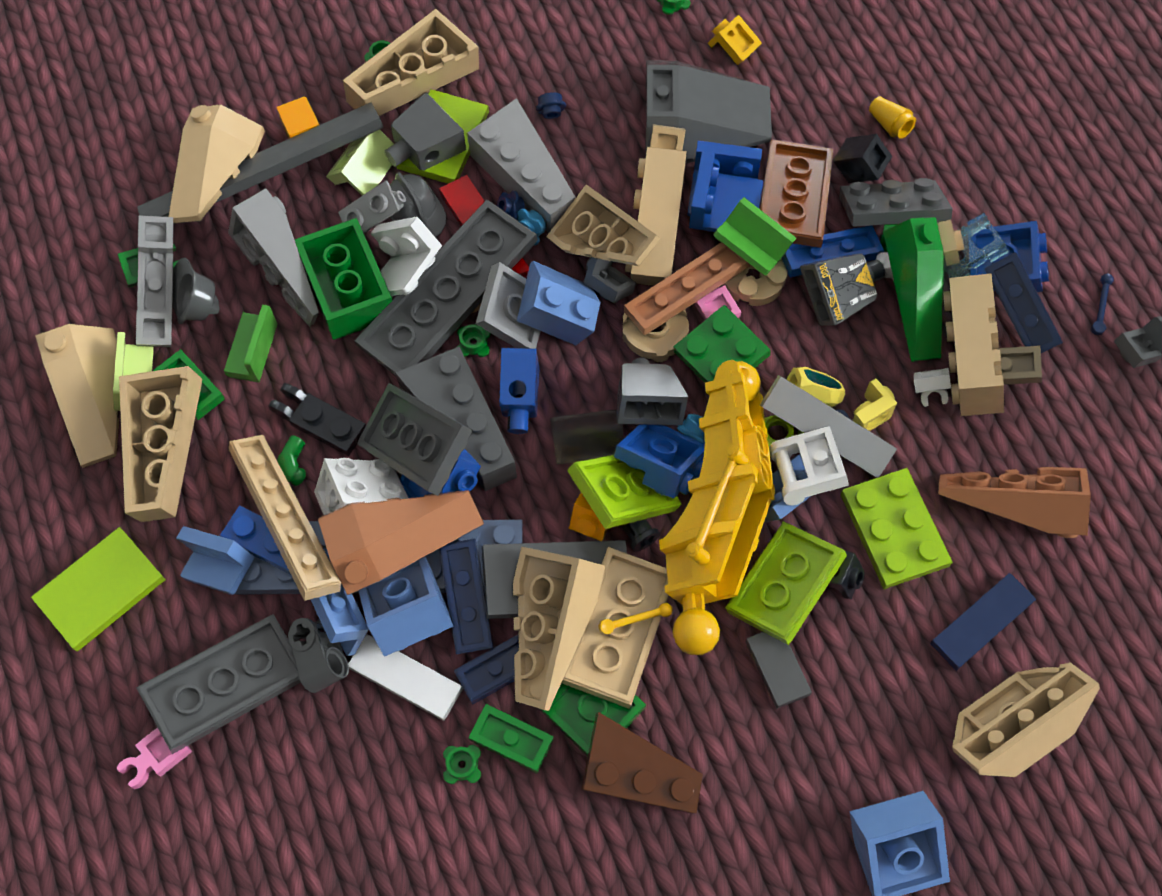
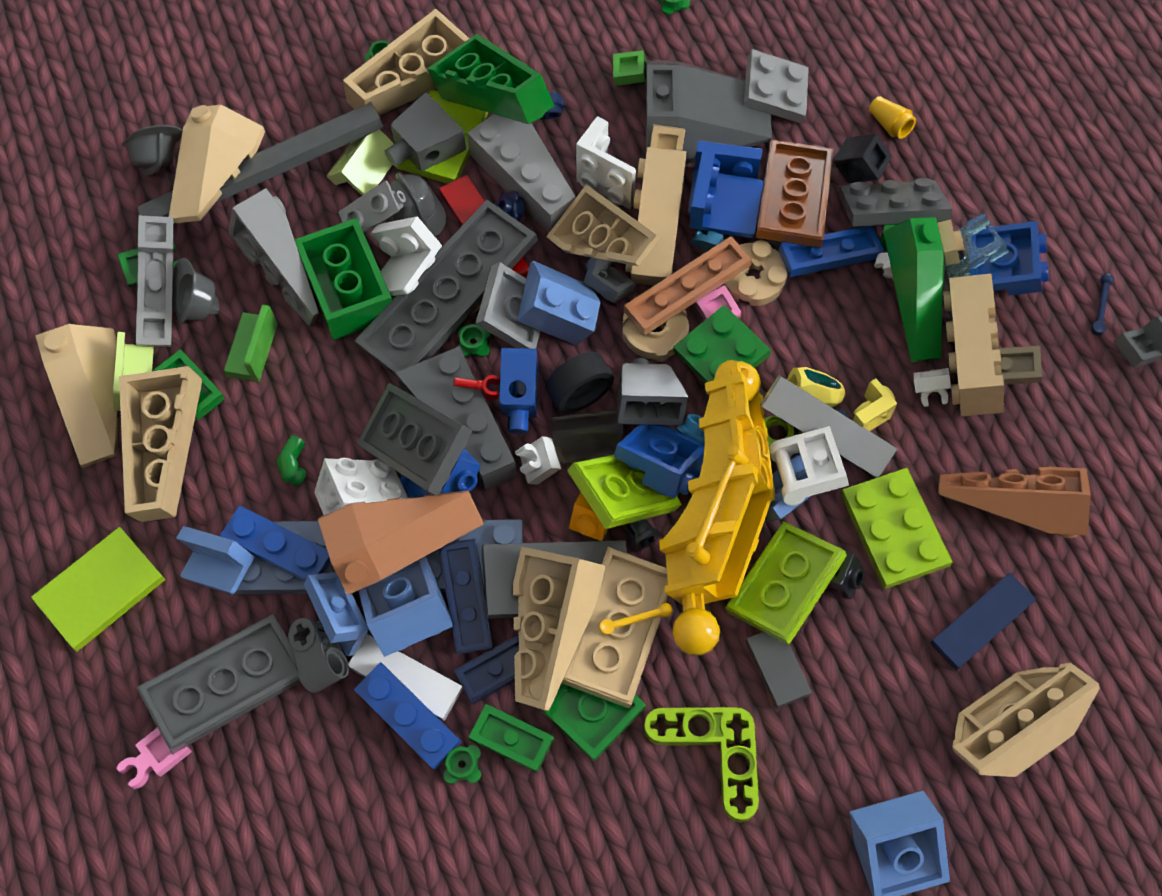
tan tile [229,435,341,601] -> none
black hinge [268,383,366,456] -> none
light orange panel [276,97,319,139] -> none
dark azure plate [518,209,546,245] -> none
reddish brown wing [581,712,703,814] -> none
yellow bracket [708,15,762,65] -> none
bright green panel [713,197,796,276] -> none
dark grey torso [800,253,885,325] -> none
dark blue tile [984,252,1063,353] -> none
none -> dark grey piece [121,125,183,176]
none -> blue plate [354,662,462,770]
none -> green wedge [427,34,555,124]
none -> red hand [453,375,500,401]
none -> white tile [515,436,561,485]
none -> black tyre [545,351,615,413]
none -> white bracket [576,116,636,209]
none -> bright green plate [613,50,646,86]
none -> lime beam [644,707,759,823]
none -> dark azure tile [690,230,724,251]
none -> light grey plate [744,49,809,123]

